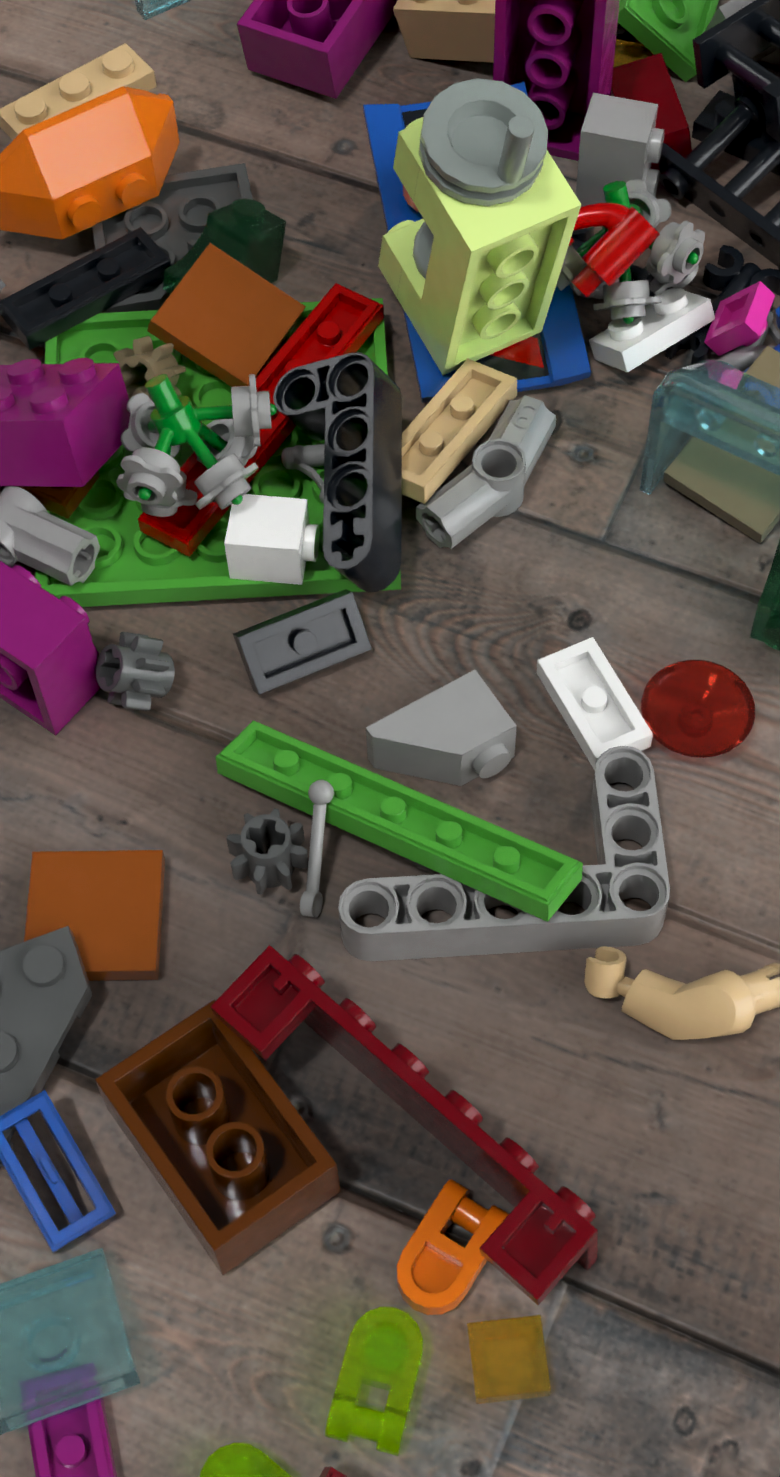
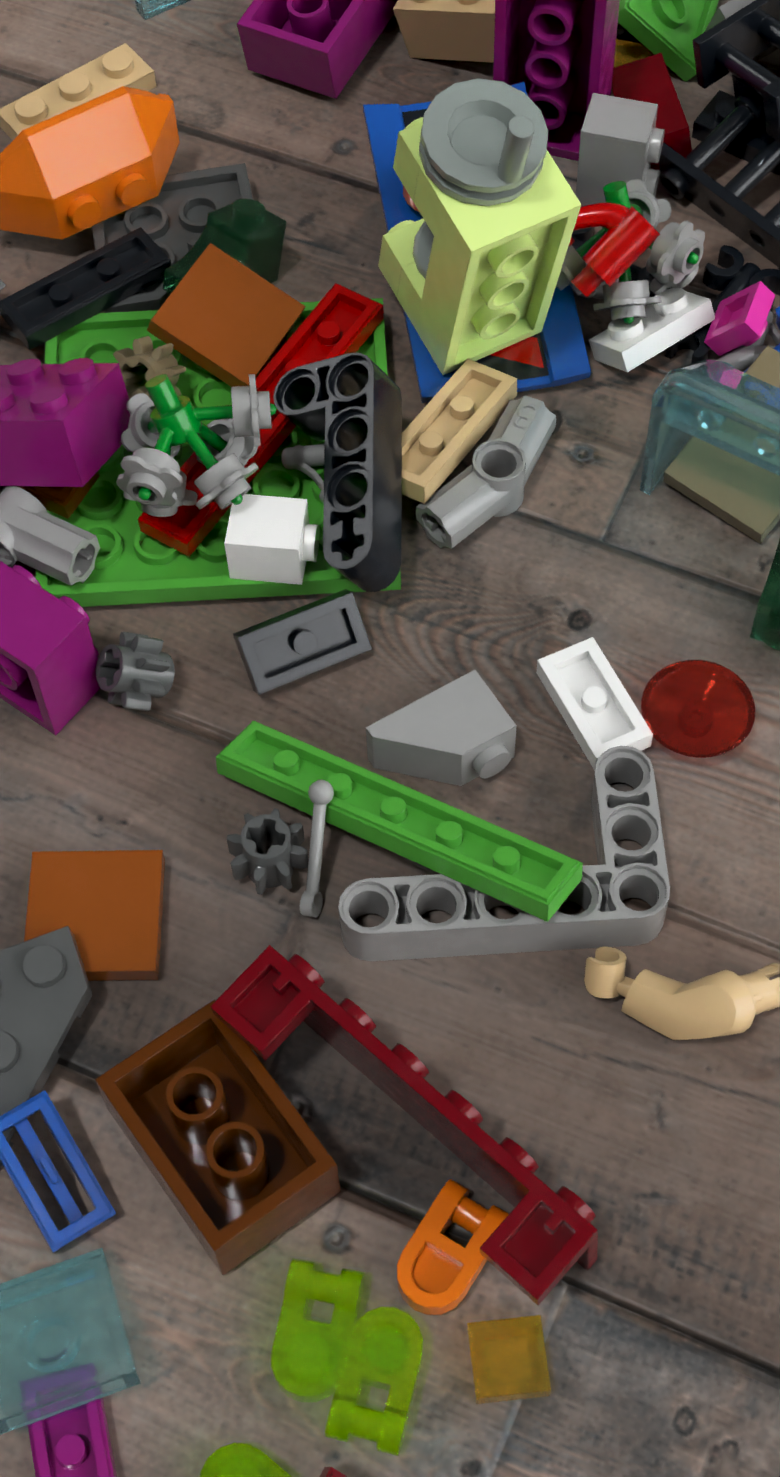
none -> clear neon green plate [271,1258,365,1402]

